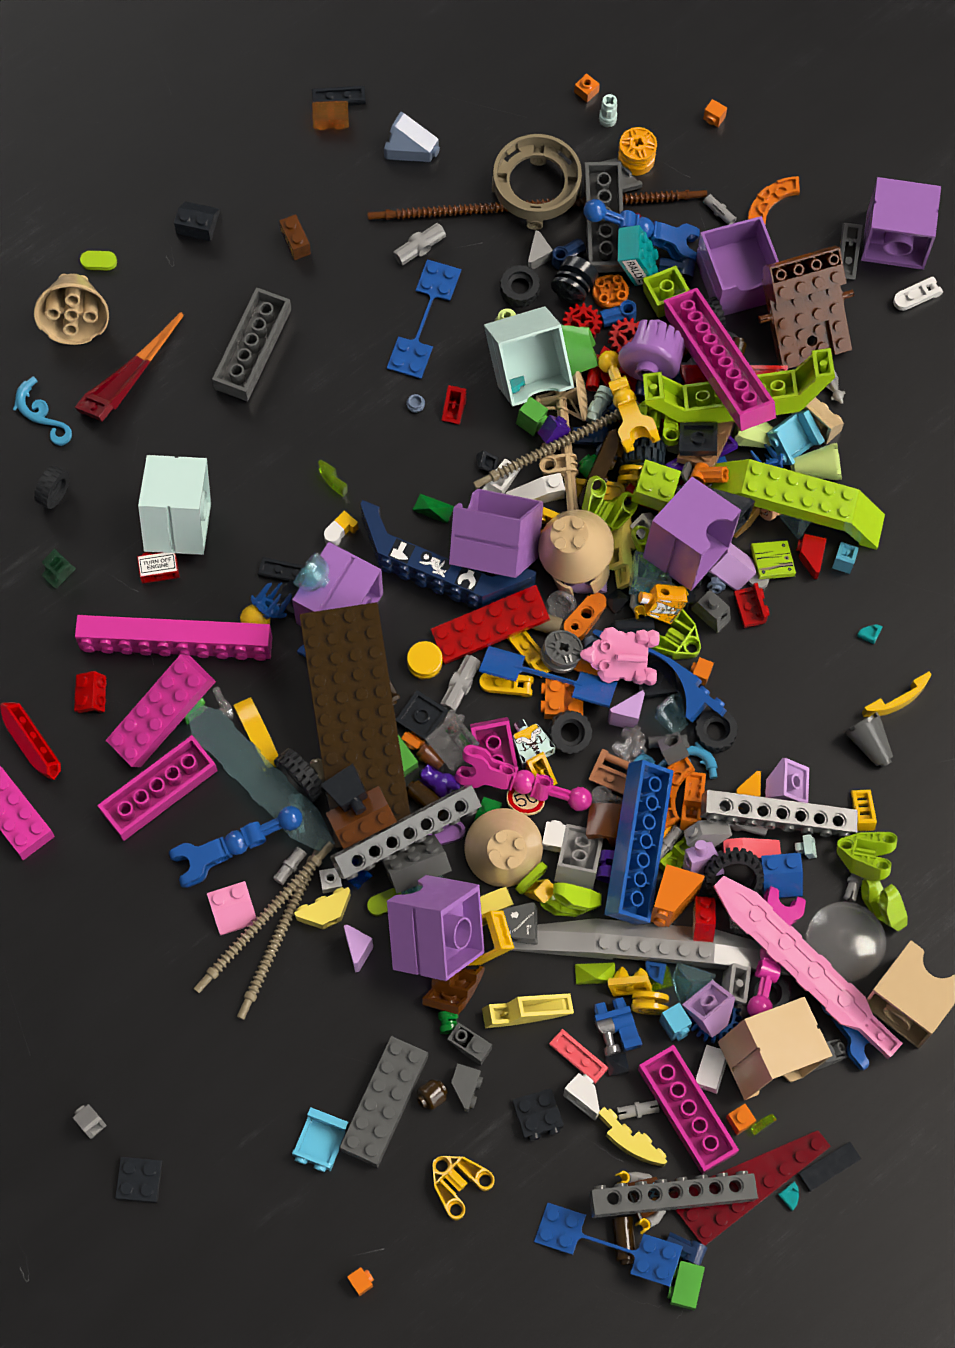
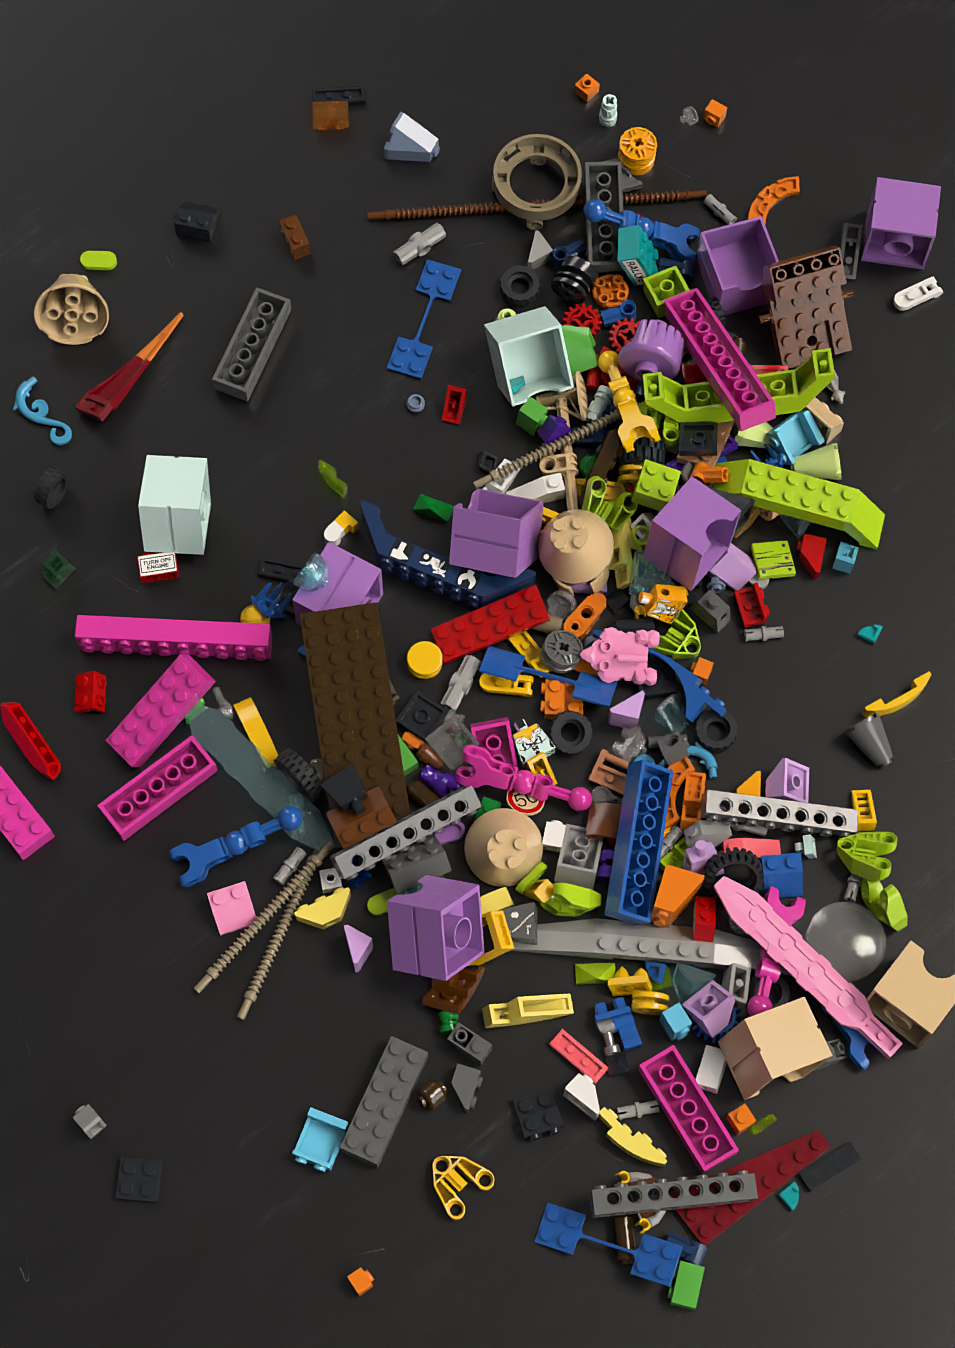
none -> clear tile [680,106,699,125]
none -> light grey pin [744,626,784,642]

